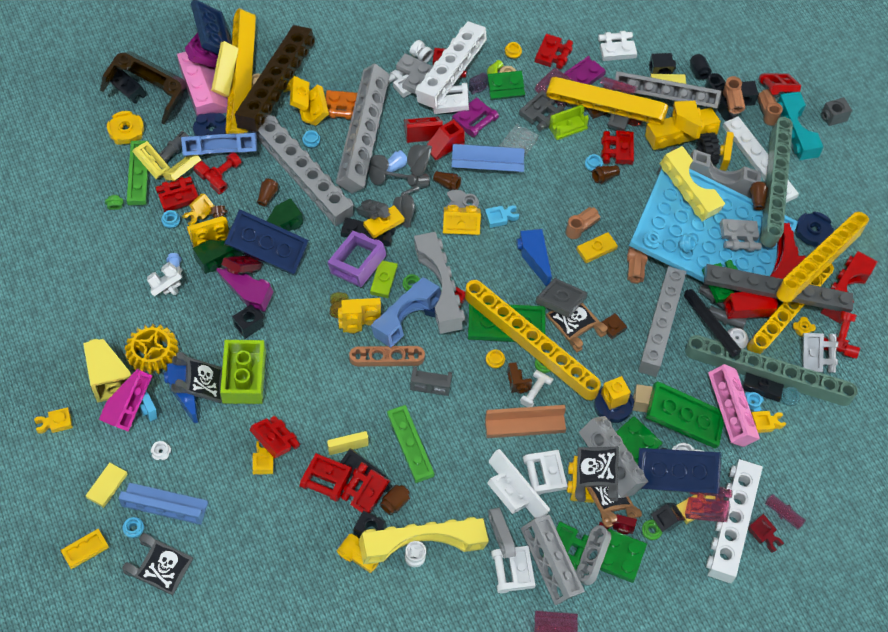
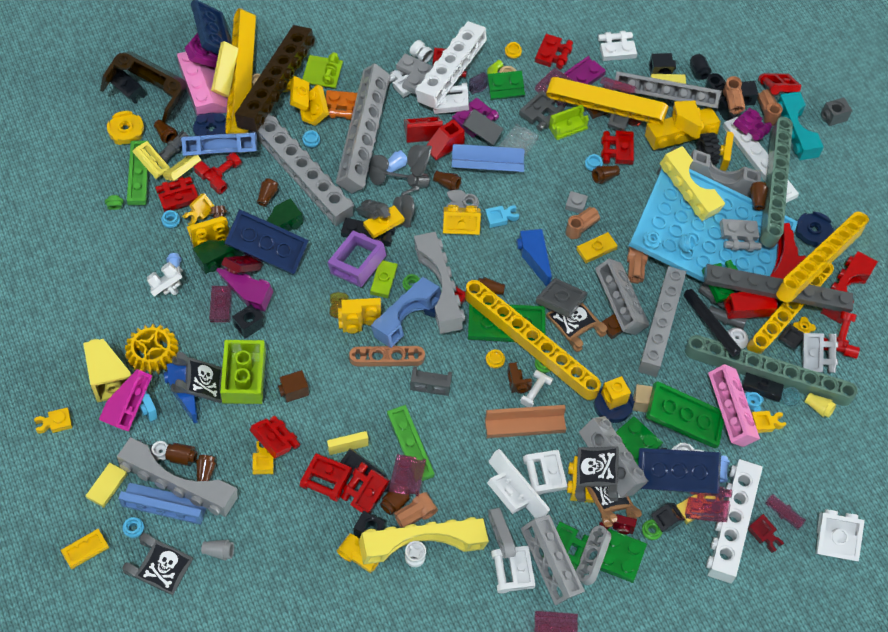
none -> light grey arch [117,437,238,517]
none -> reddish brown cone [154,120,177,143]
none -> reddish brown brick [165,443,198,466]
none -> reddish brown cone [196,455,216,481]
none -> light grey cone [201,539,234,561]
none -> clear pink plate [209,286,231,322]
none -> reddish brown brick [277,370,309,403]
none -> lime hinge [302,52,343,88]
none -> clear pink plate [389,454,426,497]
none -> nougat piece [394,492,438,528]
none -> dark grey hinge [462,109,503,146]
none -> reddish brown cone [476,277,505,295]
none -> light grey plate [565,191,588,213]
none -> light grey brick [595,258,650,335]
none -> light blue pin [720,456,730,483]
none -> magenta plate [733,108,772,140]
none -> black plate [778,324,803,351]
none -> light yellow cone [805,393,836,418]
none -> white plate [815,509,865,561]

